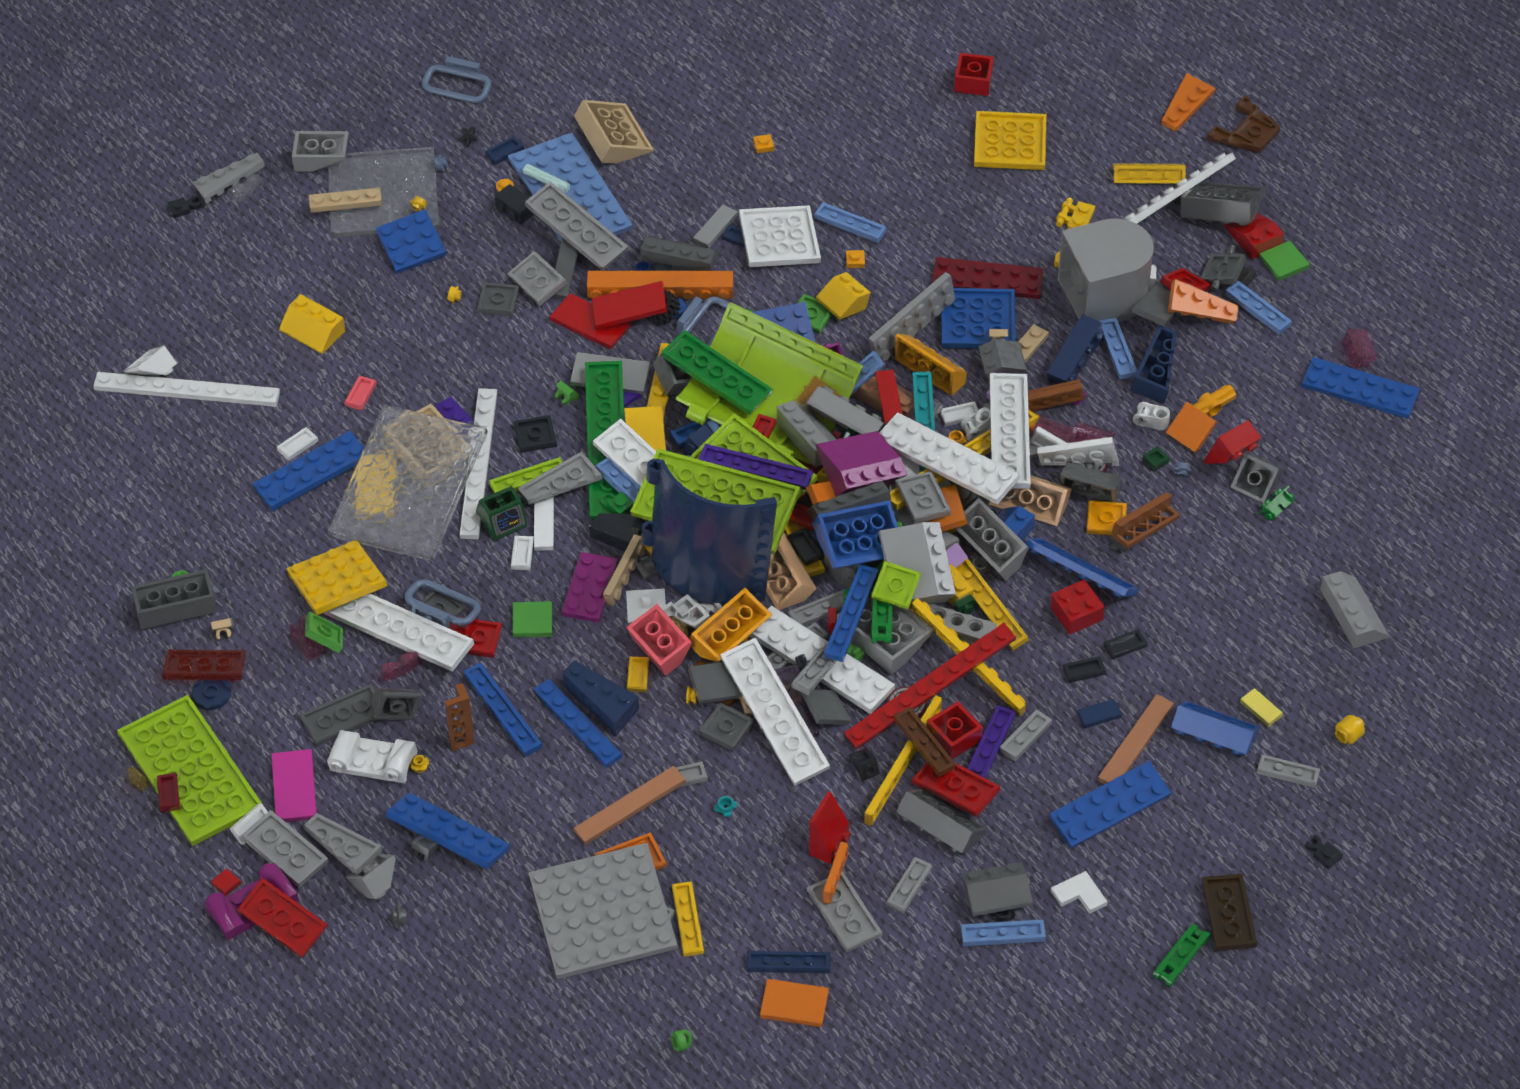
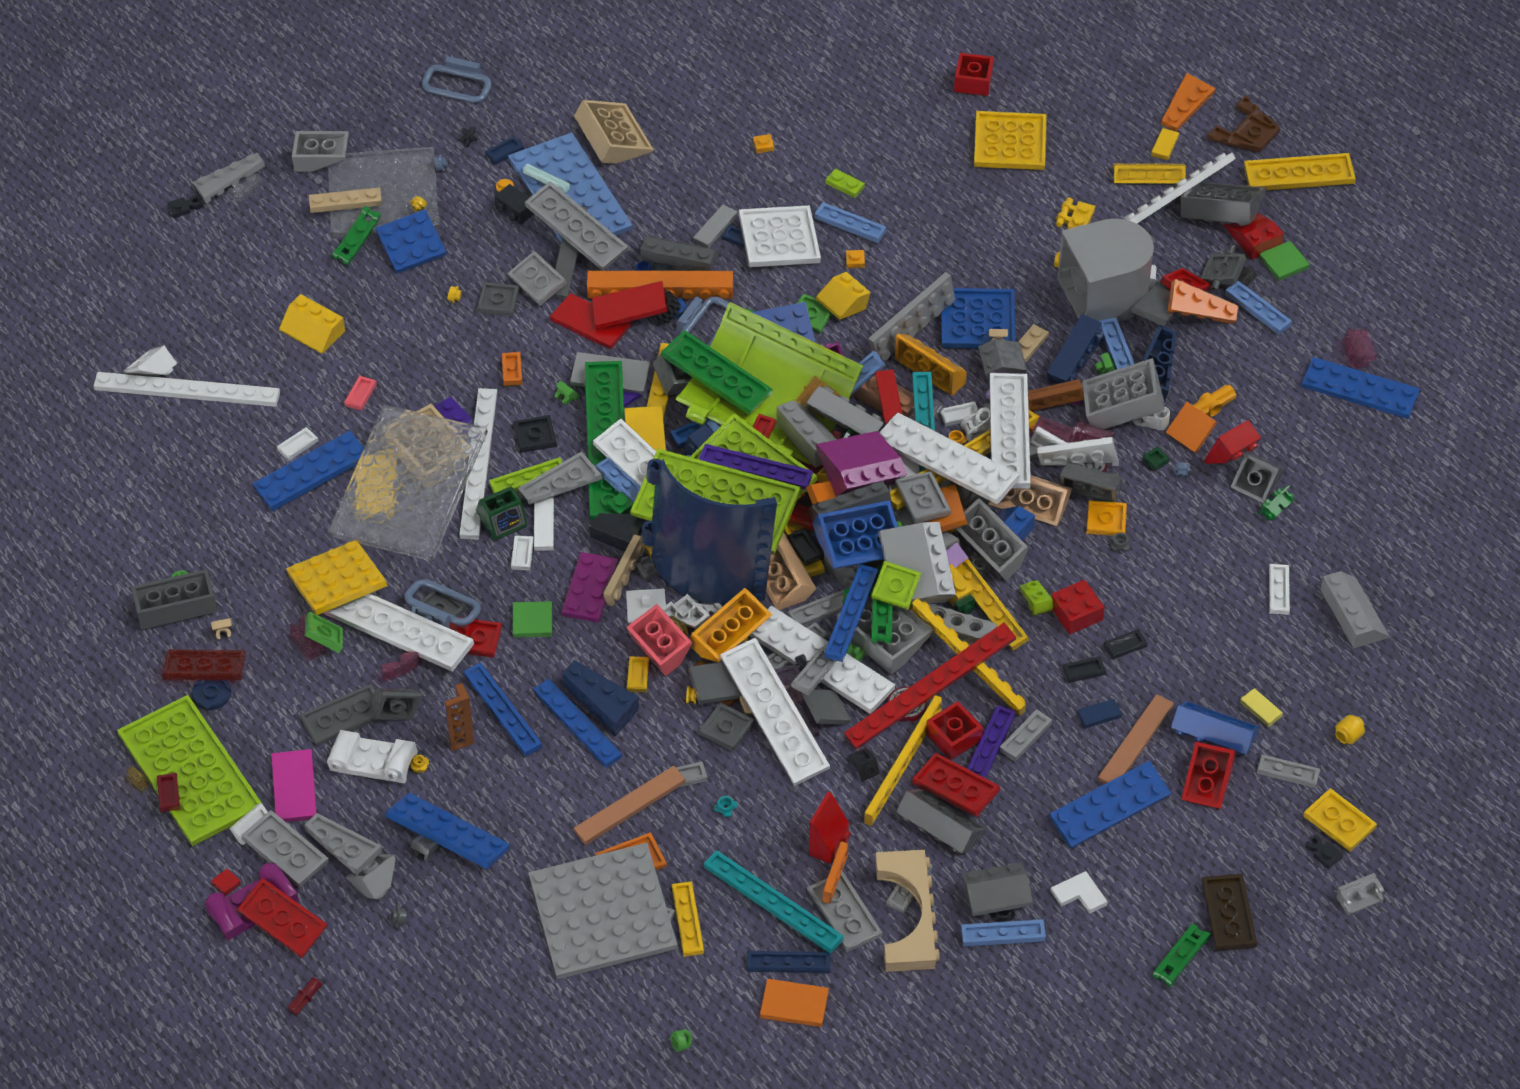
red tile [828,607,836,634] -> none
reddish brown plate [893,707,956,777] -> none
dark red plate [932,257,1044,299] -> none
blue plate [1025,538,1139,598] -> none
dark orange fence [1111,492,1180,549] -> none
none -> dark red axle [288,977,322,1015]
none -> green plate [332,205,382,265]
none -> orange plate [502,352,522,386]
none -> teal plate [704,850,844,954]
none -> lime plate [825,169,865,198]
none -> tan arch [875,850,939,972]
none -> lime plate [1020,580,1053,616]
none -> light grey slope [1082,358,1165,432]
none -> bright green tile [1095,352,1115,375]
none -> yellow tile [1151,128,1179,161]
none -> red slope [1181,741,1236,809]
none -> yellow plate [1243,153,1356,190]
none -> white tile [1269,564,1290,615]
none -> yellow plate [1303,788,1377,852]
none -> light grey hinge [1336,873,1384,915]

